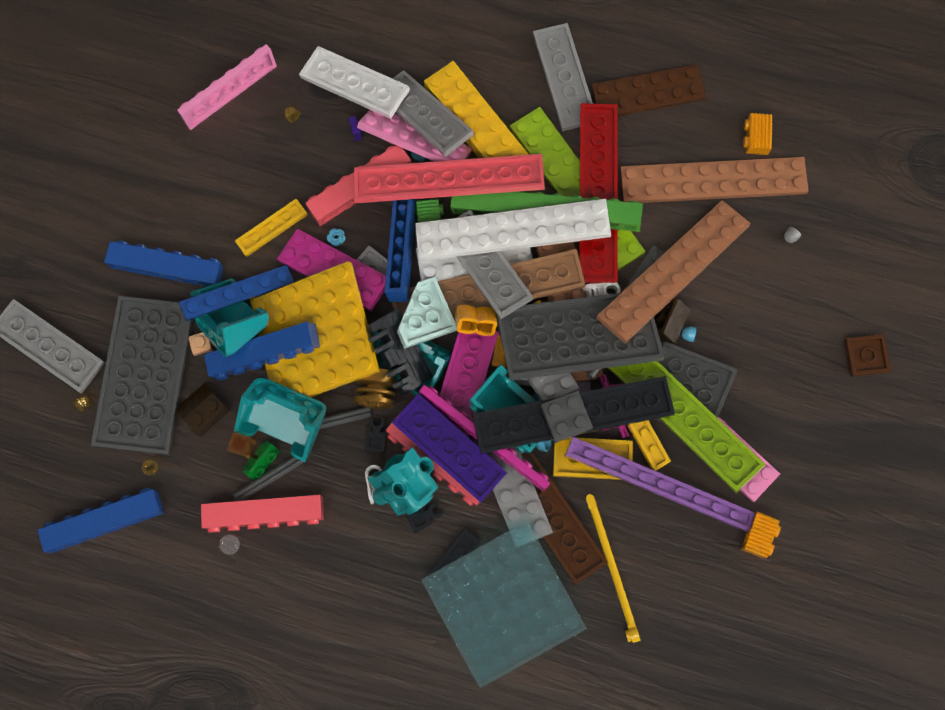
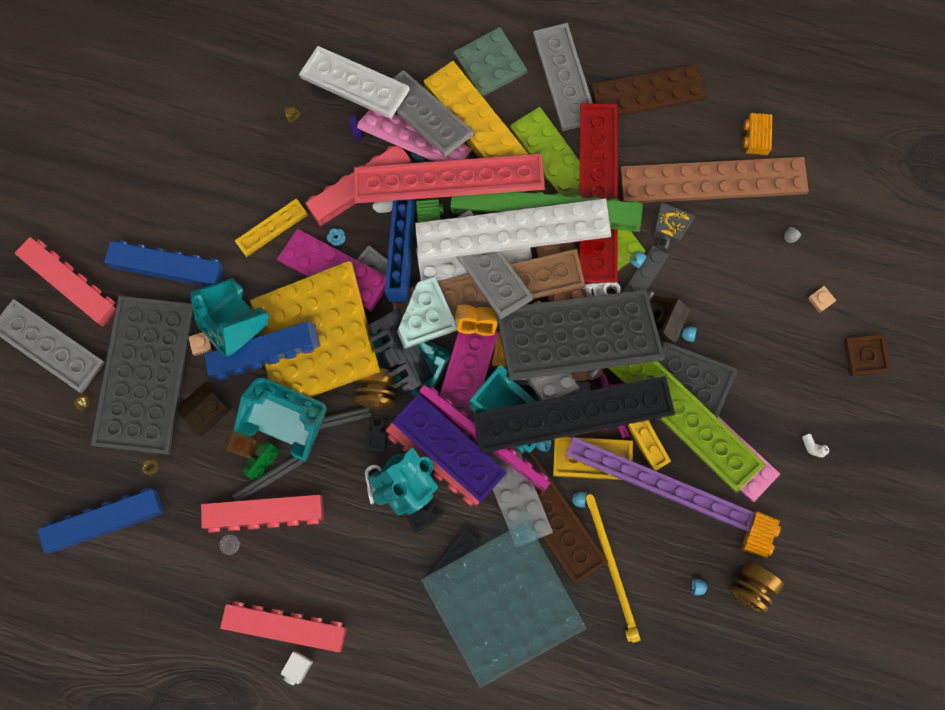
bright pink plate [177,44,277,130] -> none
blue plate [179,265,294,321] -> none
dark grey plate [540,391,593,443] -> none
nougat plate [596,200,751,344] -> none
none -> coral brick [14,237,116,327]
none -> coral brick [220,601,347,652]
none -> white brick [281,651,313,685]
none -> white arm [373,201,393,213]
none -> sand green plate [453,27,527,97]
none -> medium azure hinge [572,492,587,508]
none -> medium azure hinge [630,252,647,268]
none -> dark grey torso [653,202,695,251]
none -> medium azure hinge [692,579,708,595]
none -> pearl gold wheel [729,561,784,614]
none -> white arm [802,434,829,457]
none -> light nougat plate [808,286,836,313]

